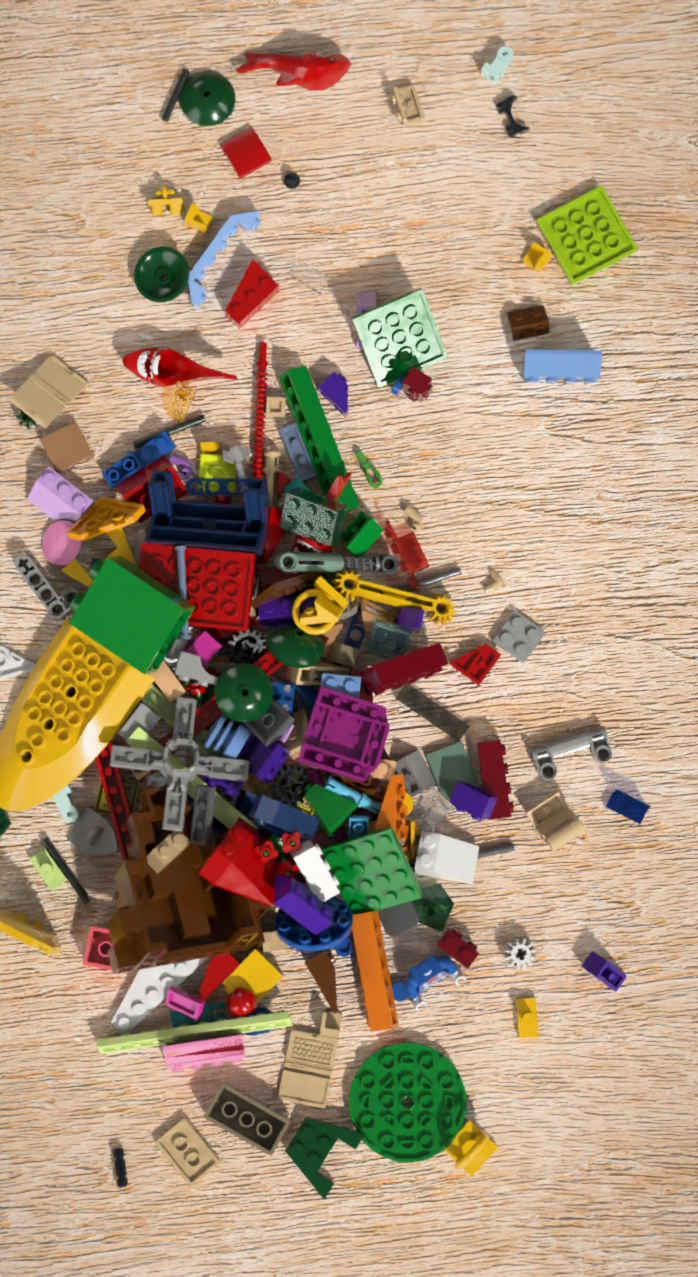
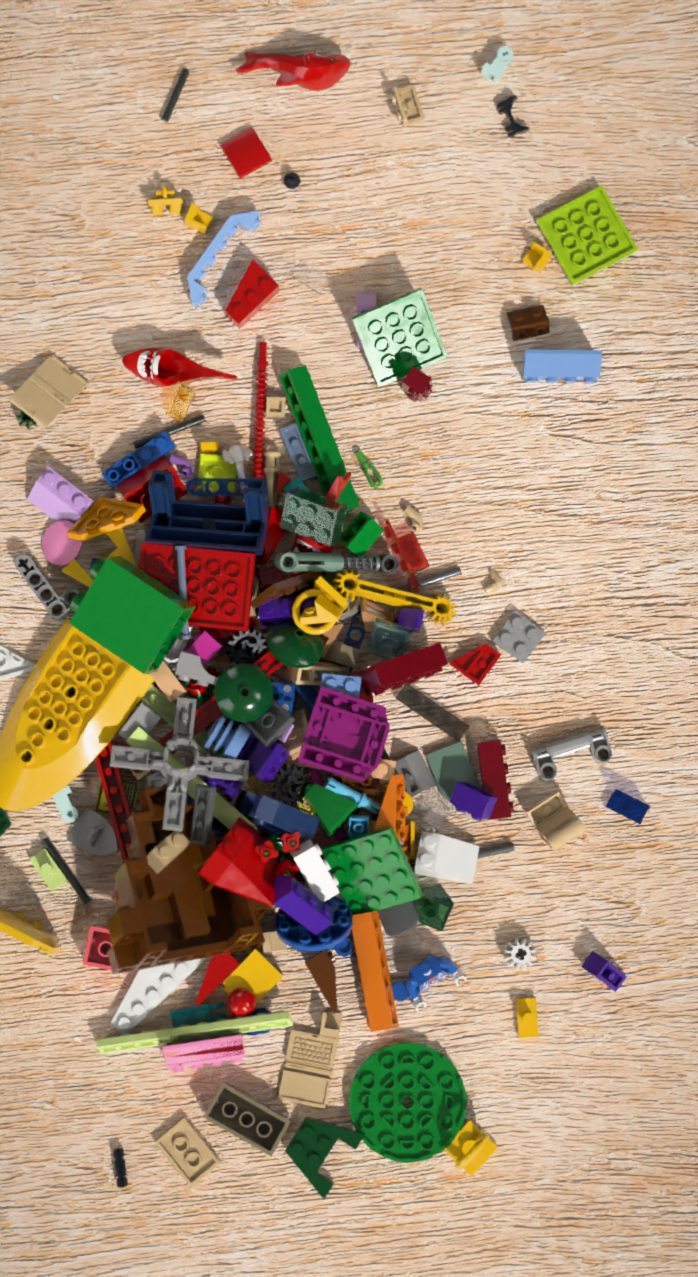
medium nougat slope [40,422,93,473] -> none
dark green dish [134,246,190,303] -> none
dark pink tile [165,986,205,1020] -> none
dark green dish [180,71,236,127] -> none
dark purple slope [318,372,348,417] -> none
blue tile [391,375,406,396] -> none
dark red brick [436,928,479,969] -> none

